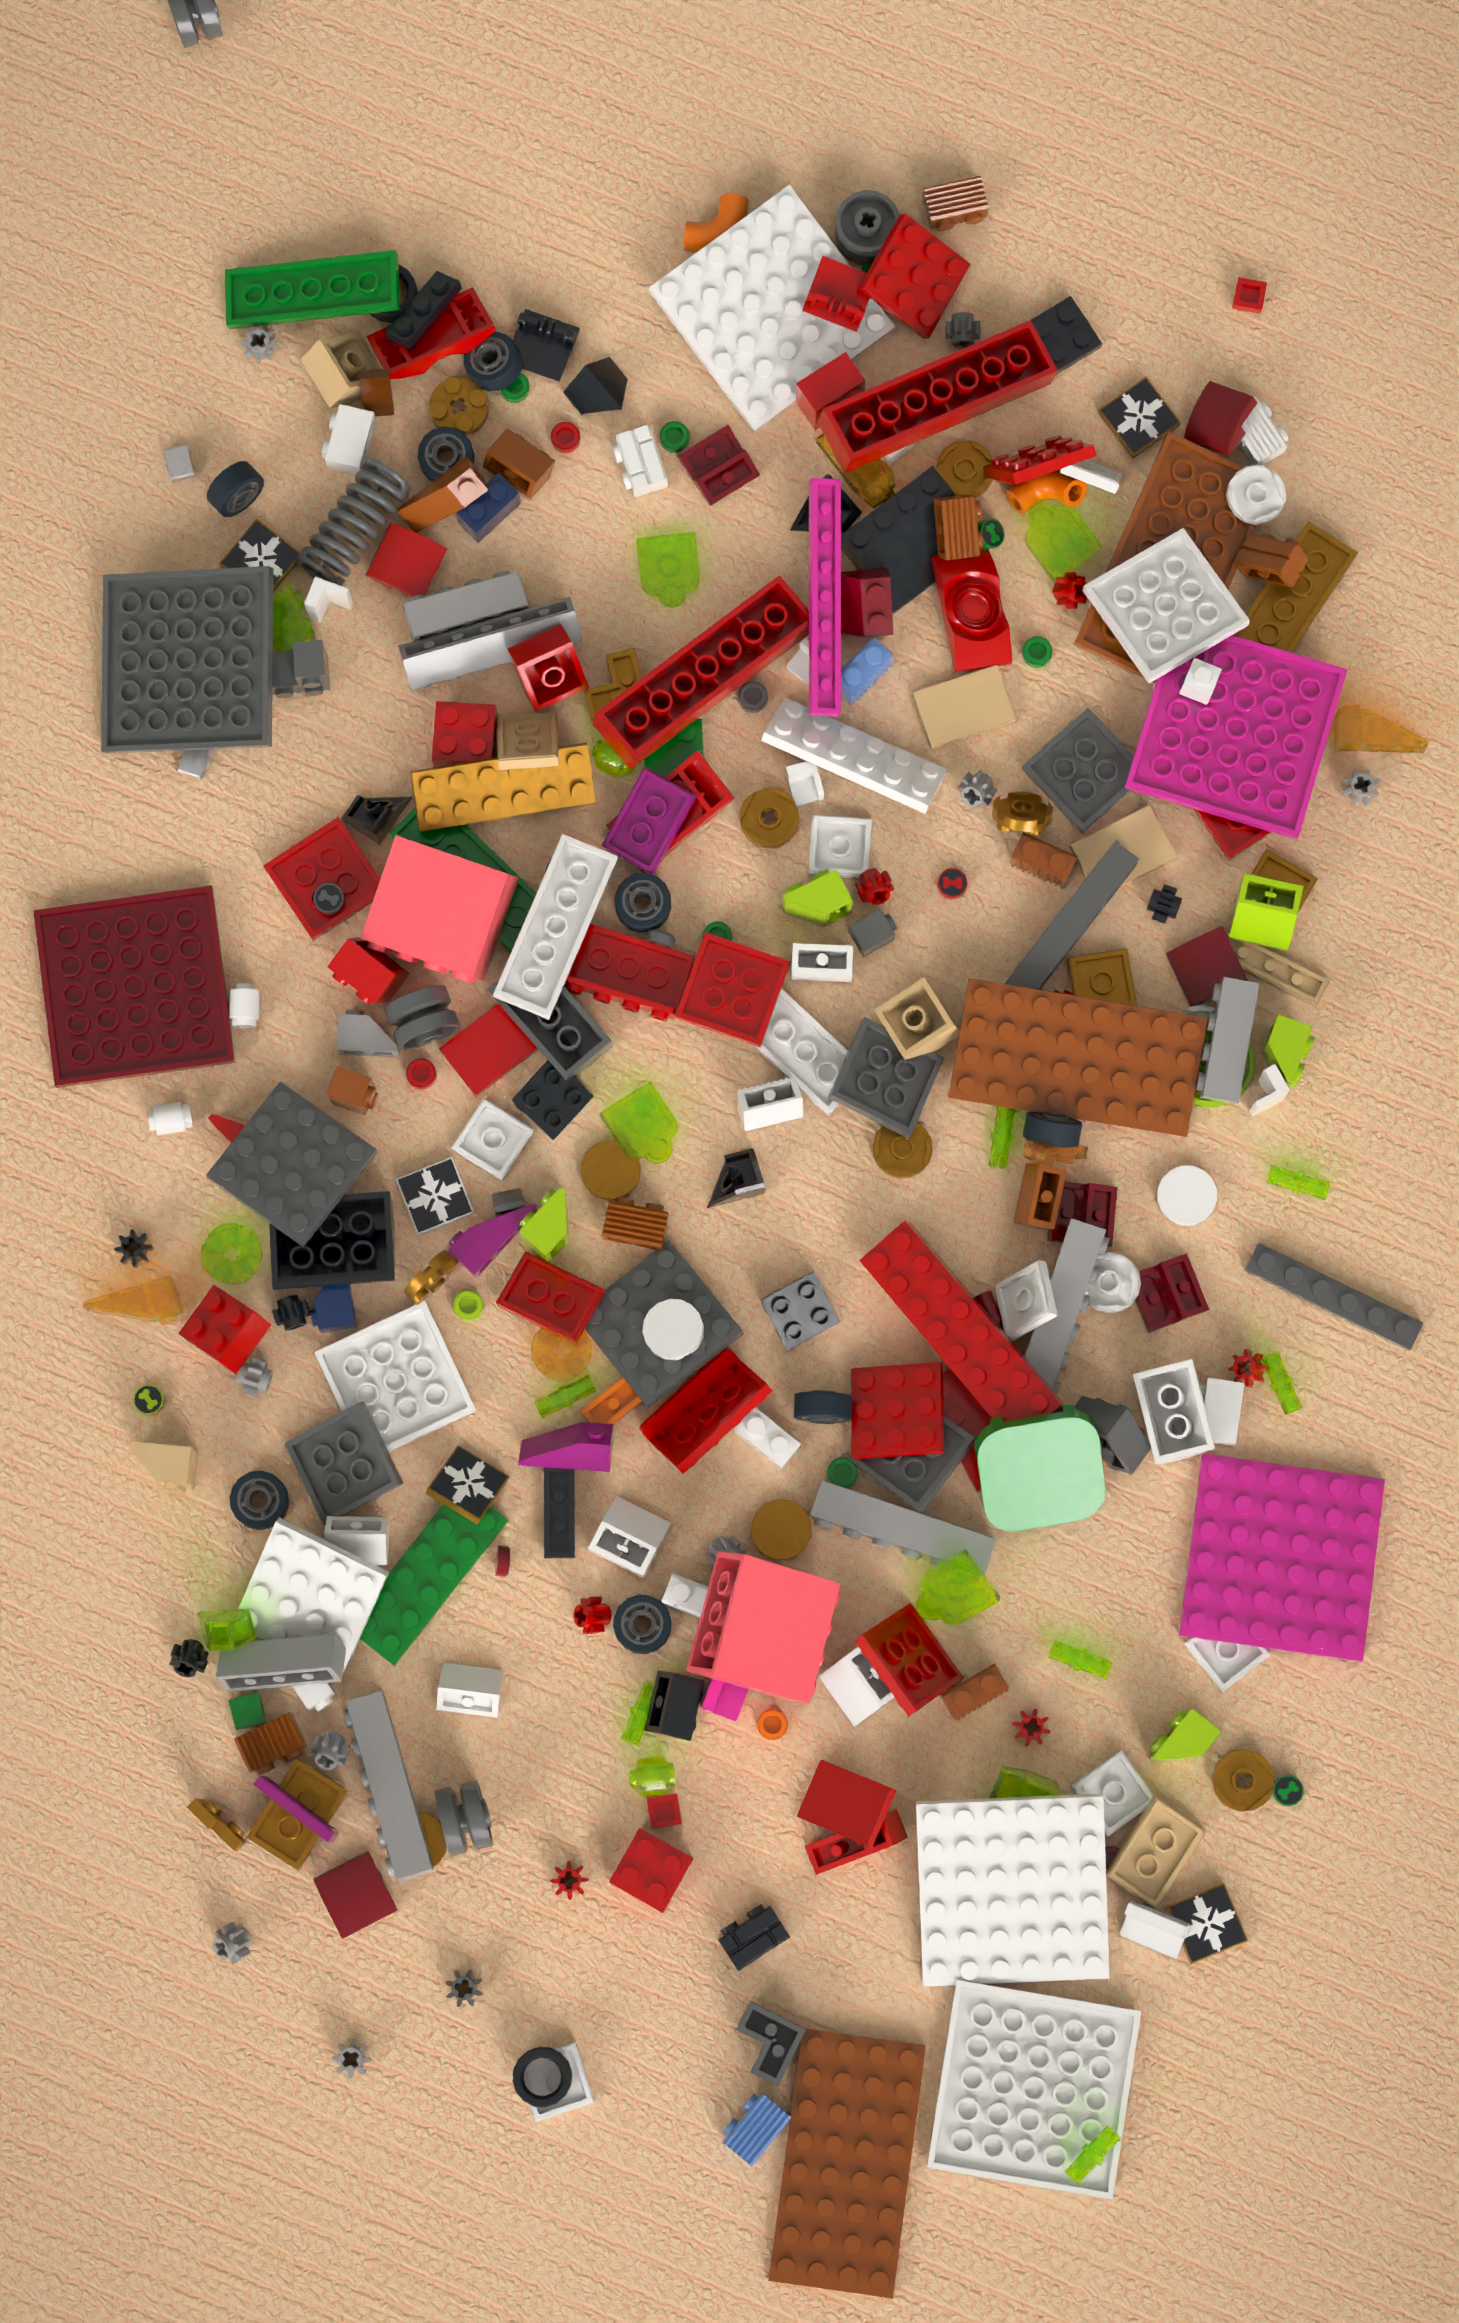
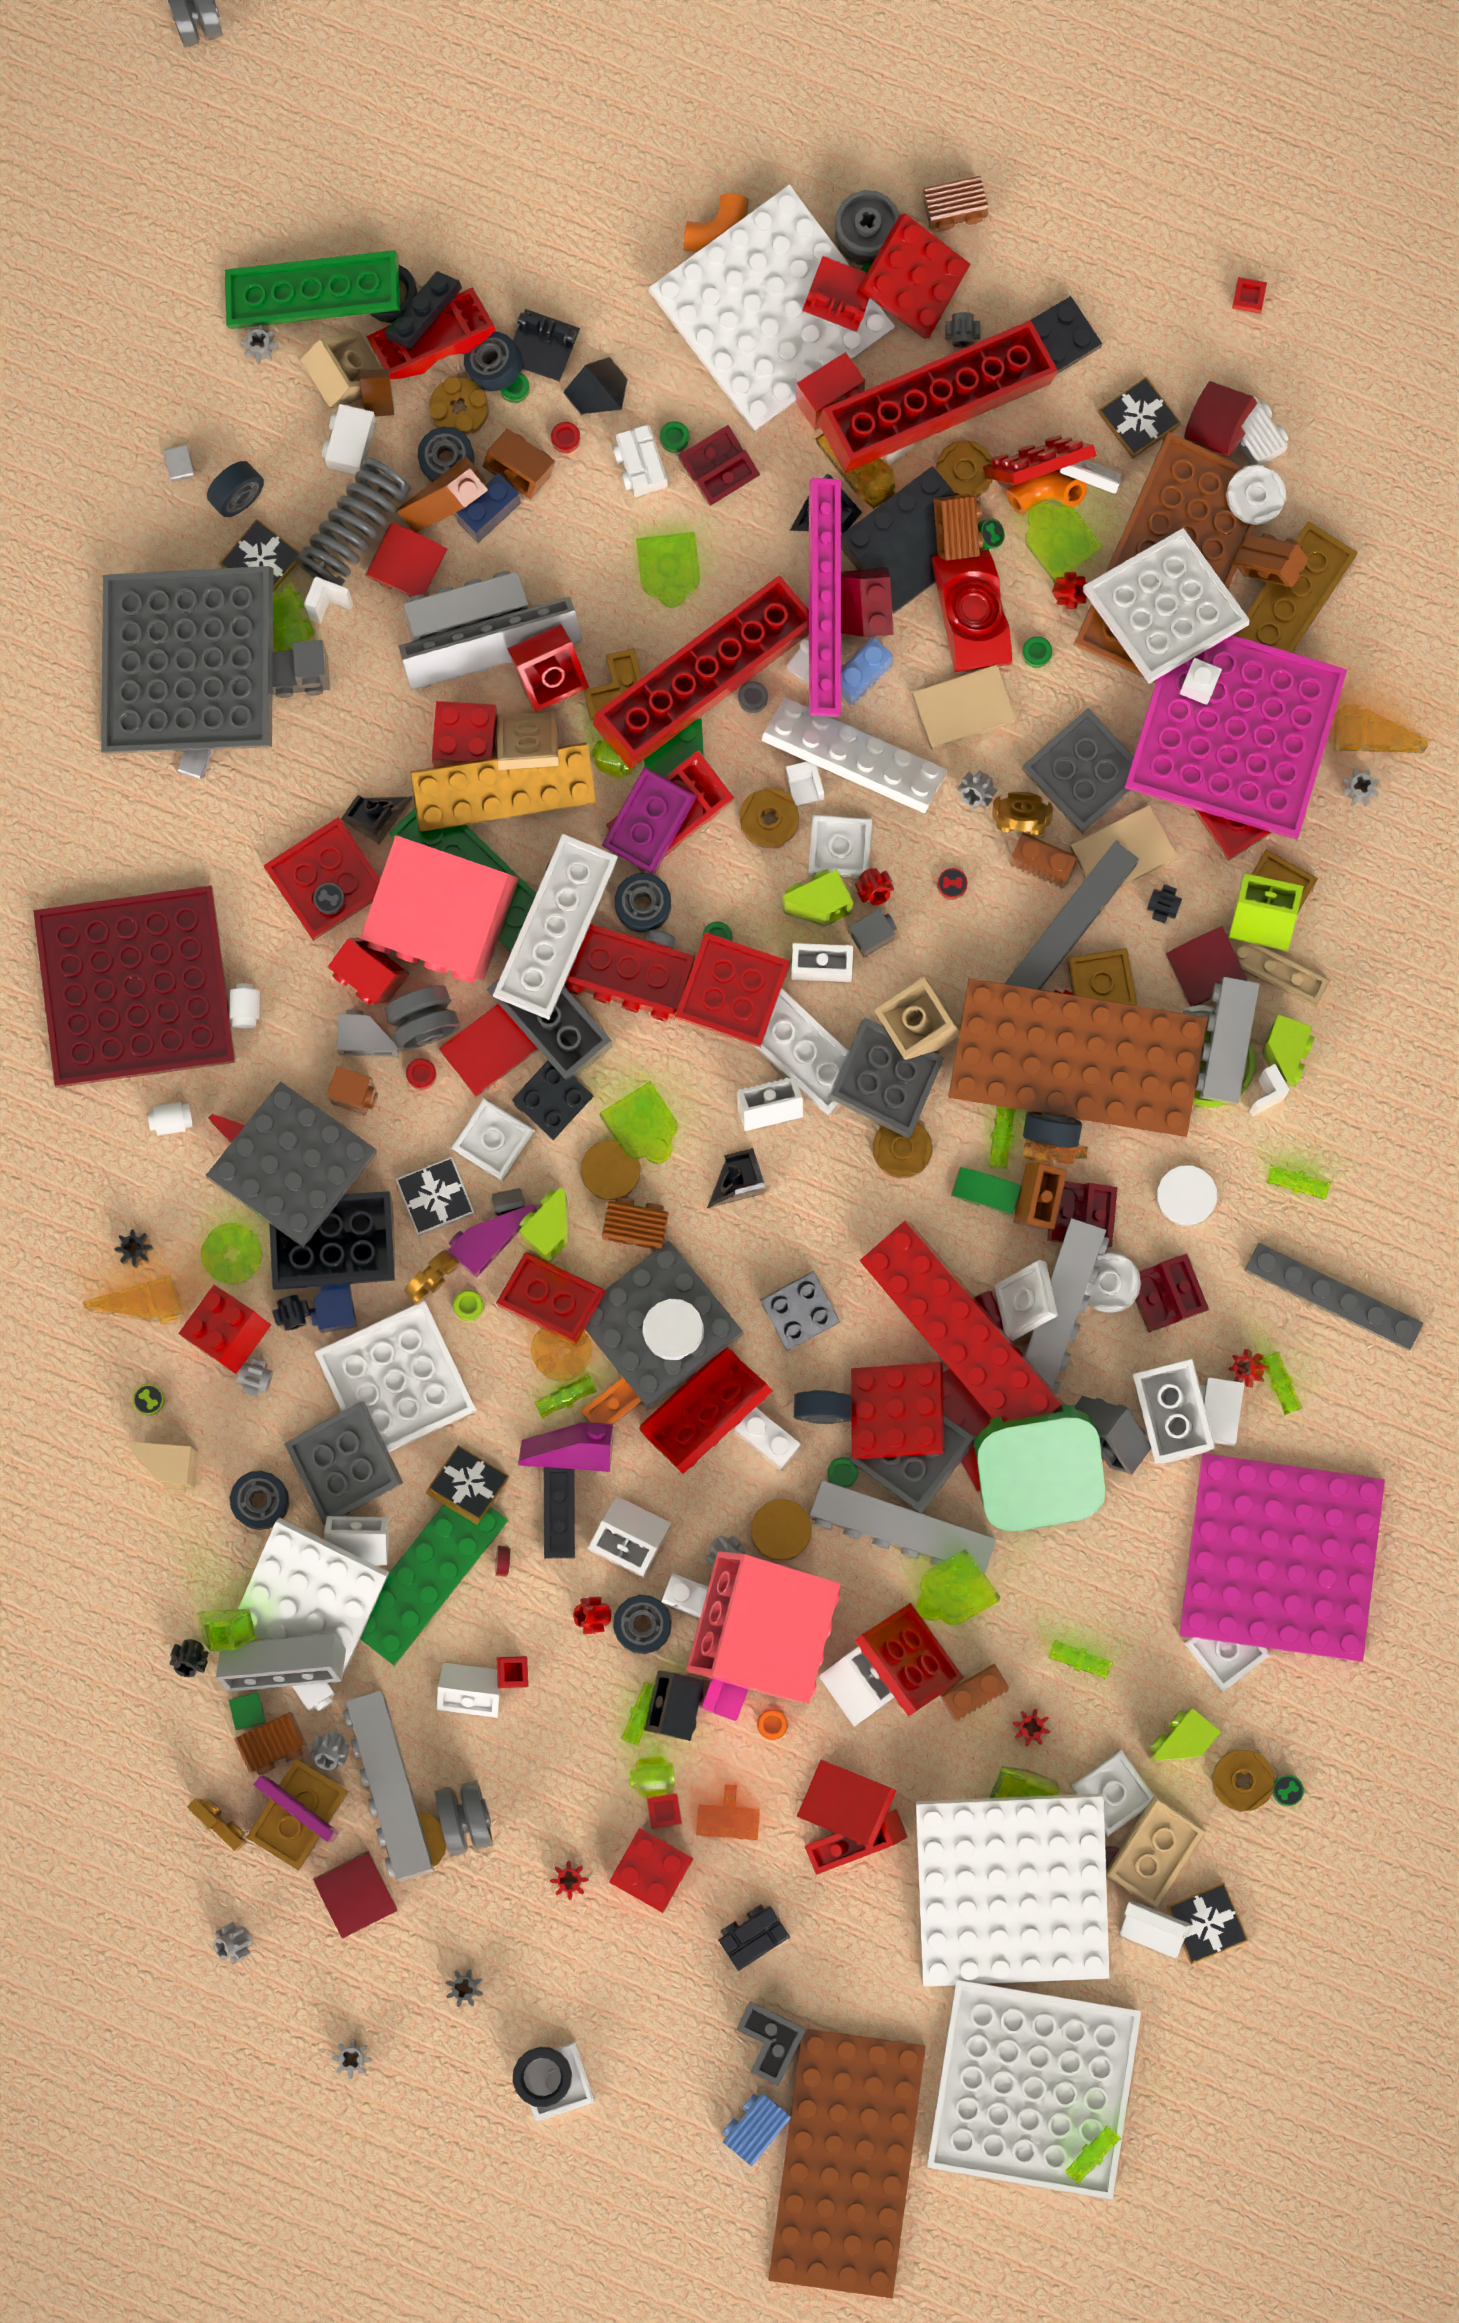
none -> red slope [496,1656,529,1688]
none -> clear orange plate [696,1784,760,1840]
none -> green slope [951,1167,1021,1215]

